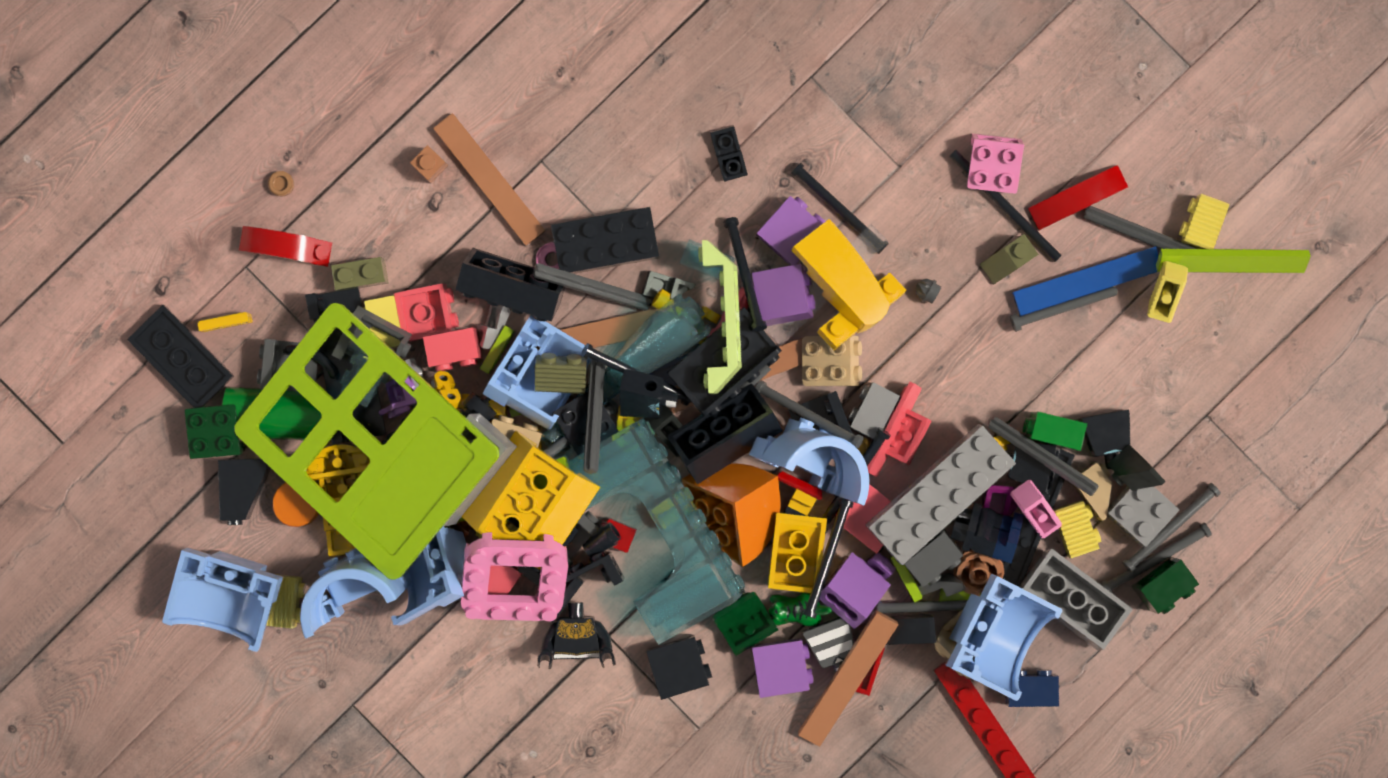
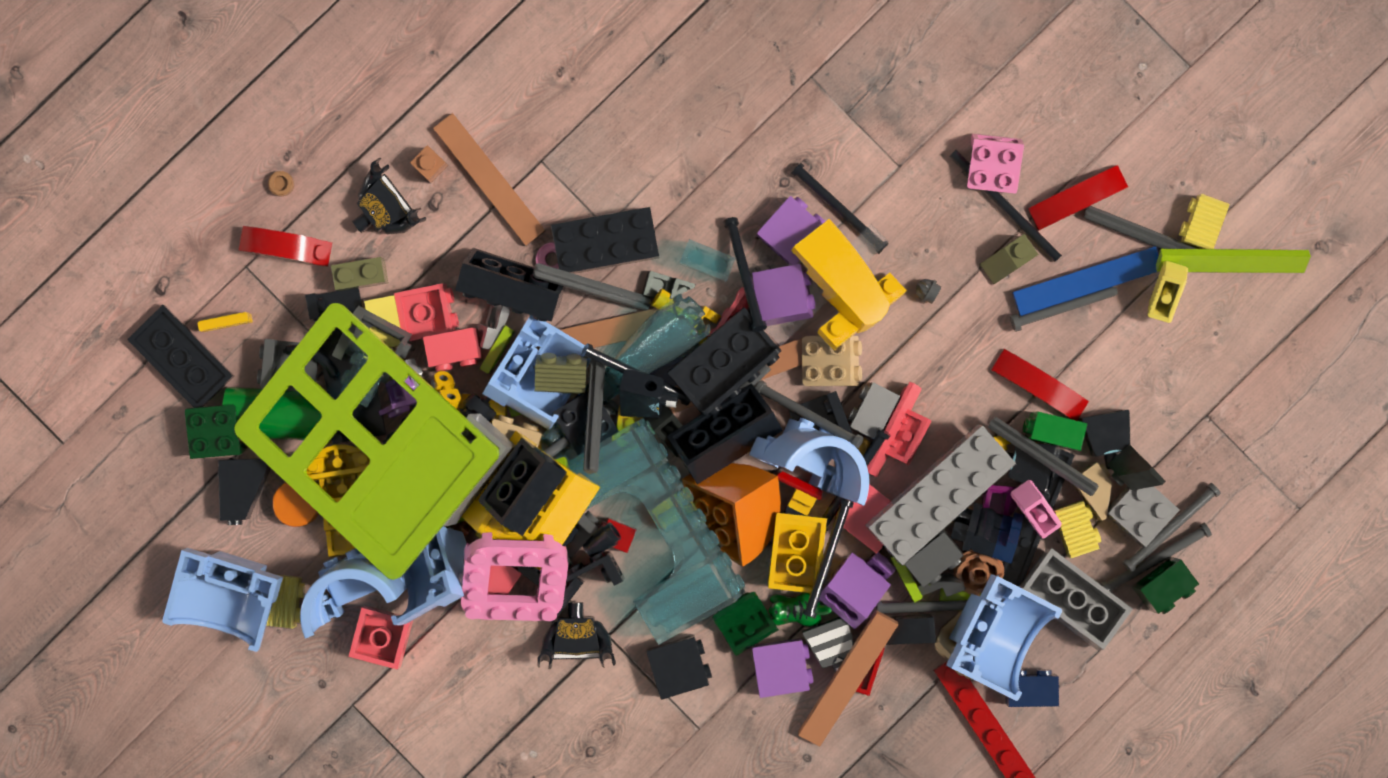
yellowish green slope [698,240,742,394] -> none
black slope [710,125,748,182] -> none
none -> coral brick [348,605,413,670]
none -> black torso [352,158,426,235]
none -> black slope [478,438,567,536]
none -> red slope [991,349,1089,421]

